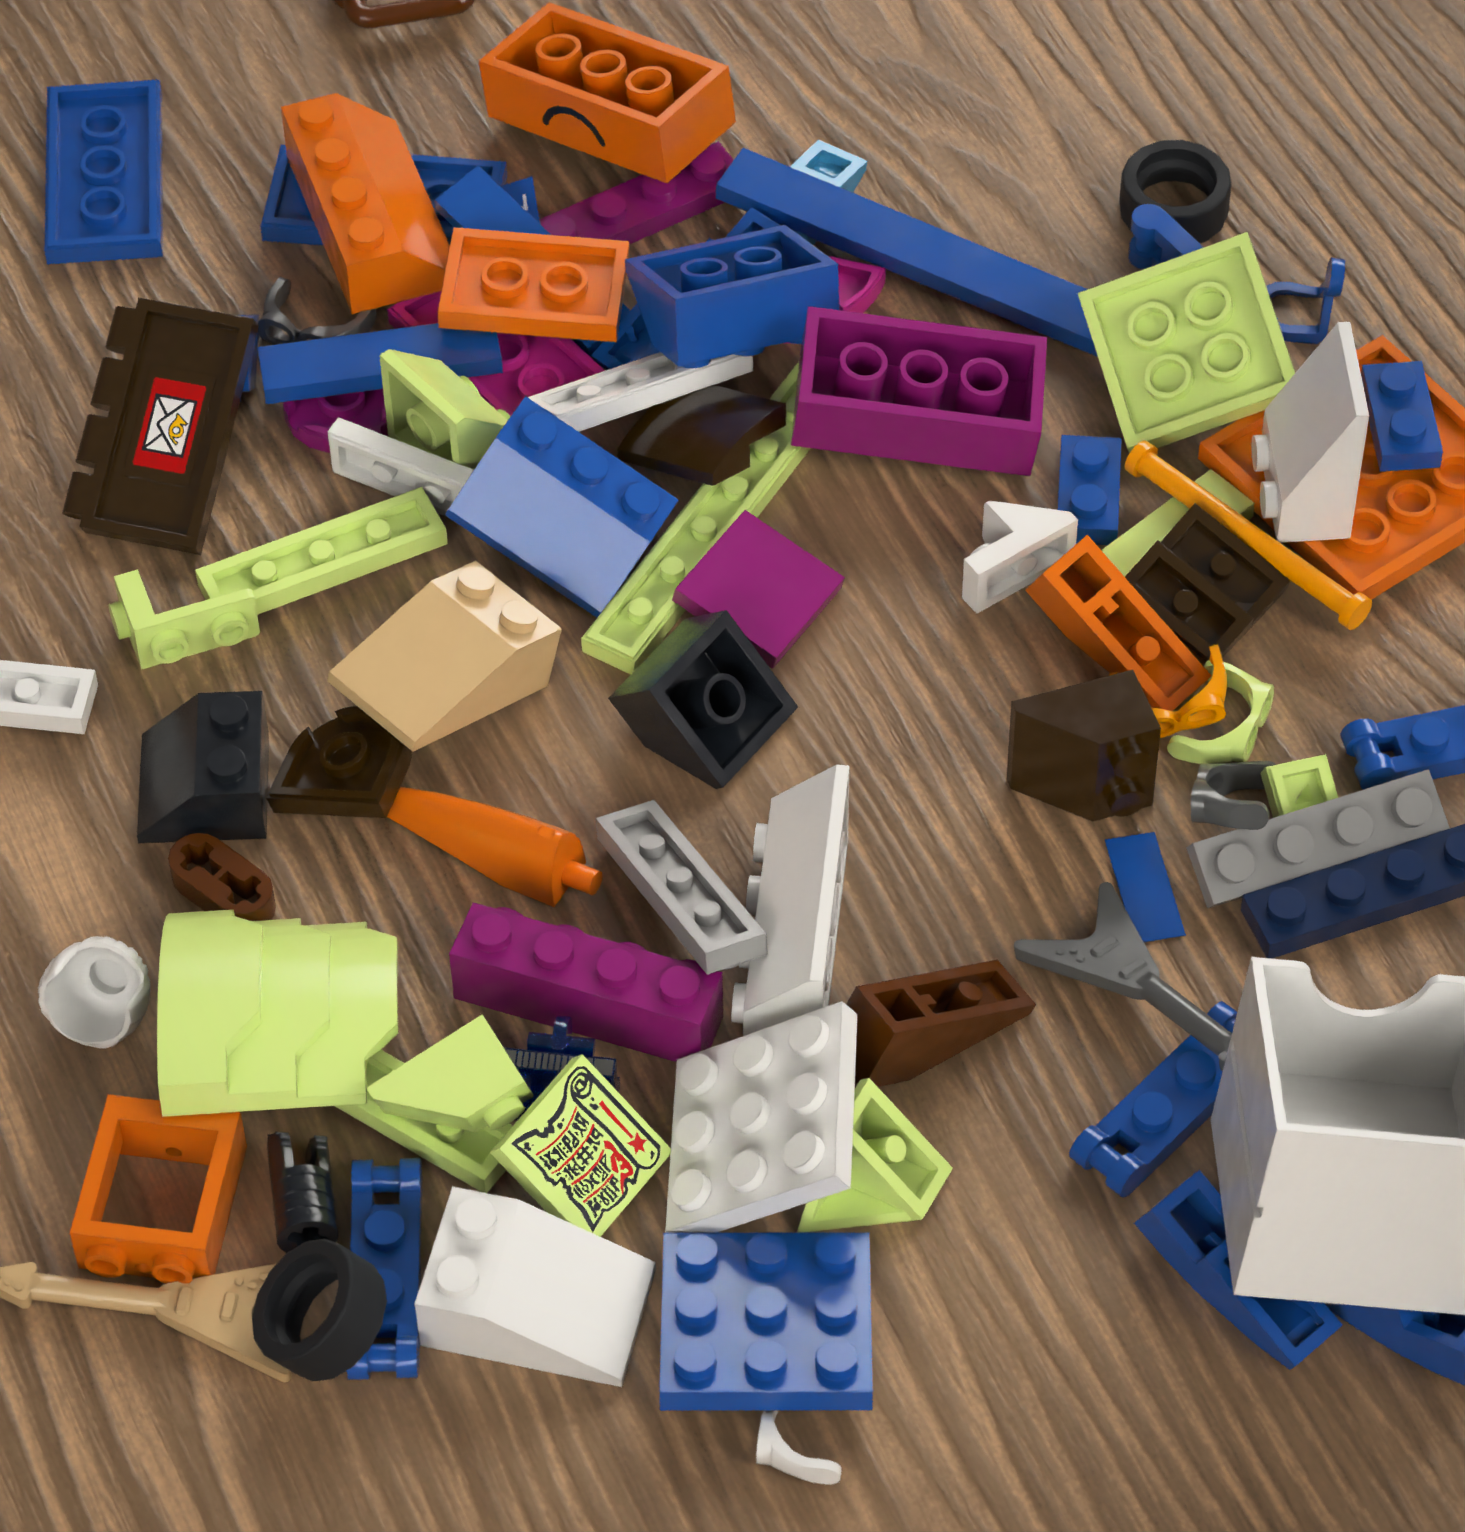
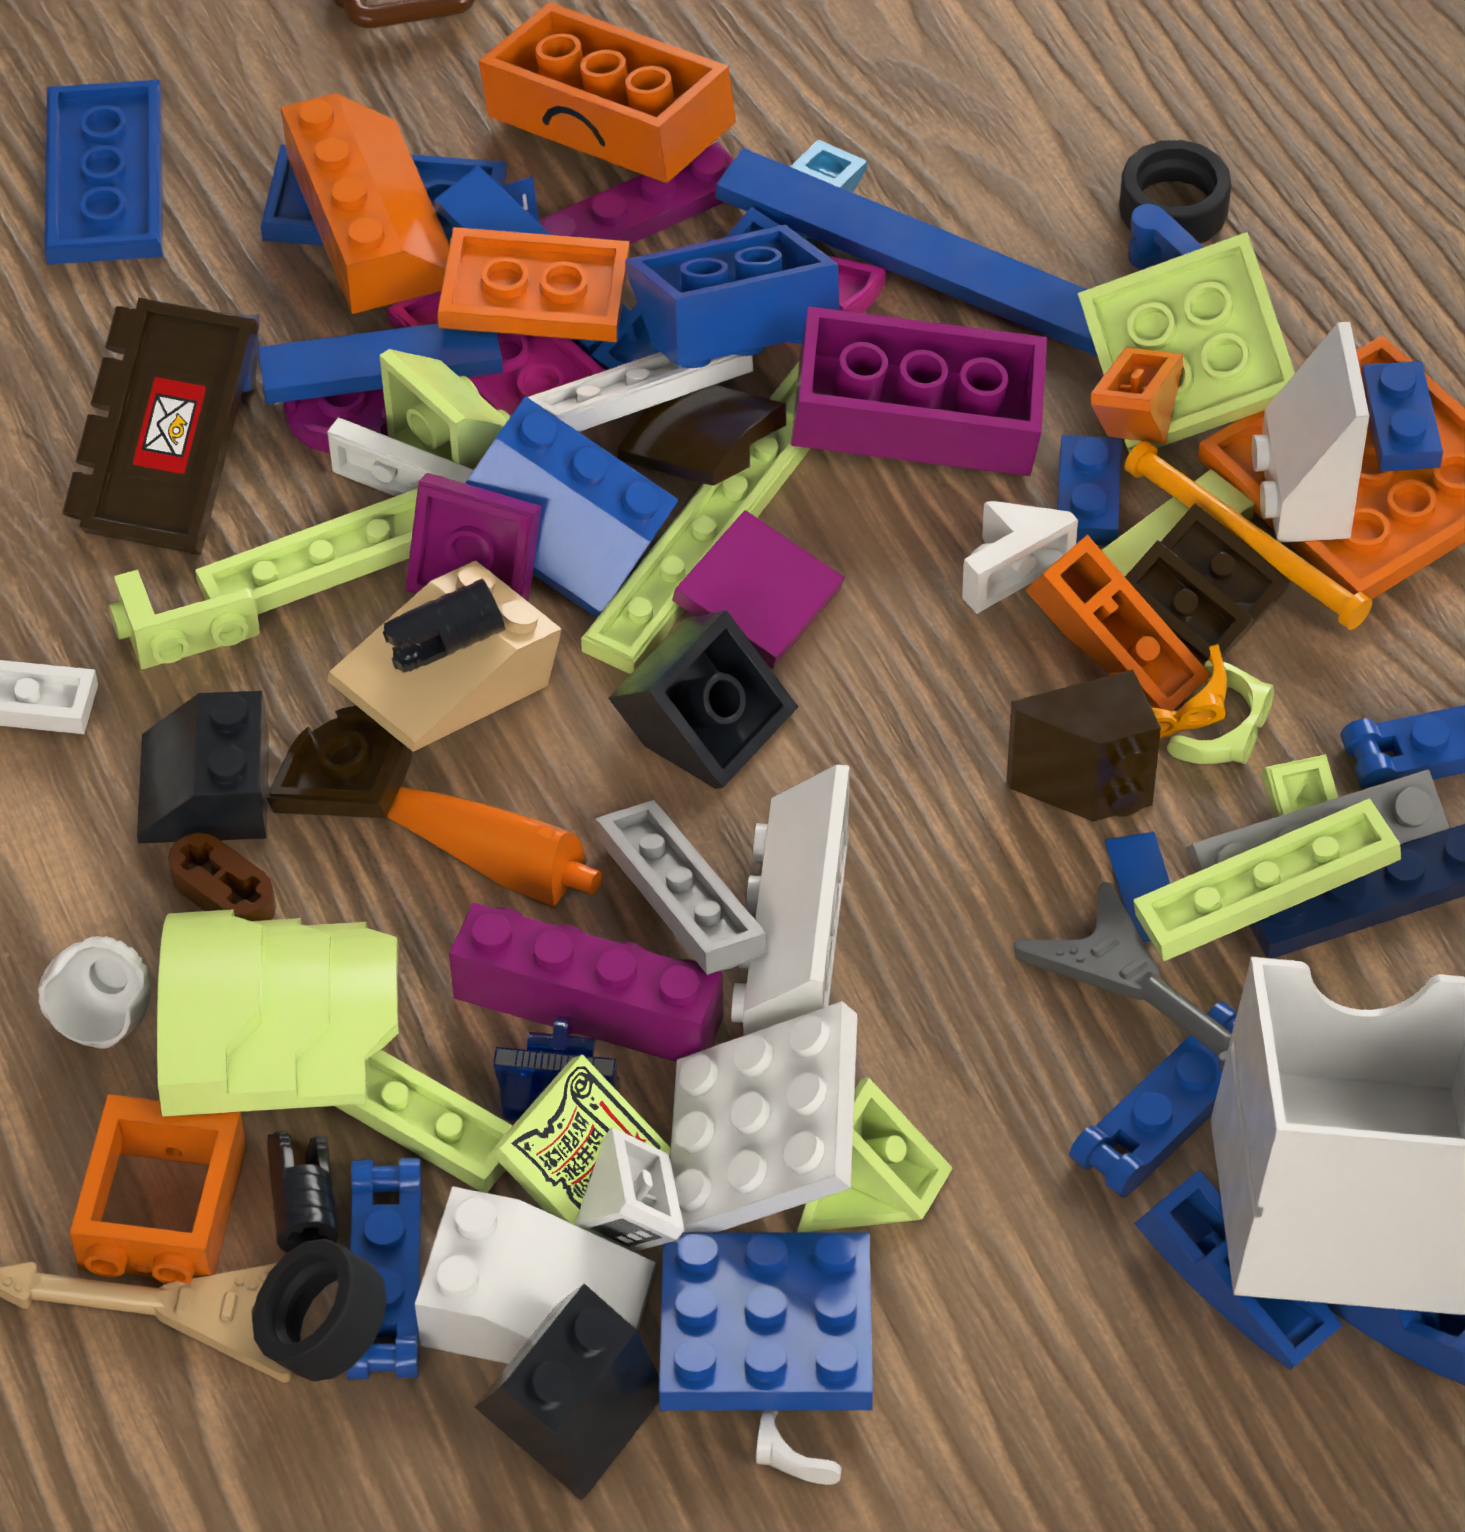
dark grey cap [258,277,376,345] -> none
yellowish green slope [366,1014,534,1132] -> none
reddish brown slope [846,959,1036,1087] -> none
dark grey cap [1191,761,1276,830] -> none
blue piece [1266,257,1345,344] -> none
none -> black hinge [383,578,505,673]
none -> magenta tile [405,473,542,602]
none -> black slope [474,1284,660,1500]
none -> white slope [575,1127,684,1252]
none -> orange slope [1091,347,1183,444]
none -> yellowish green plate [1133,798,1401,962]

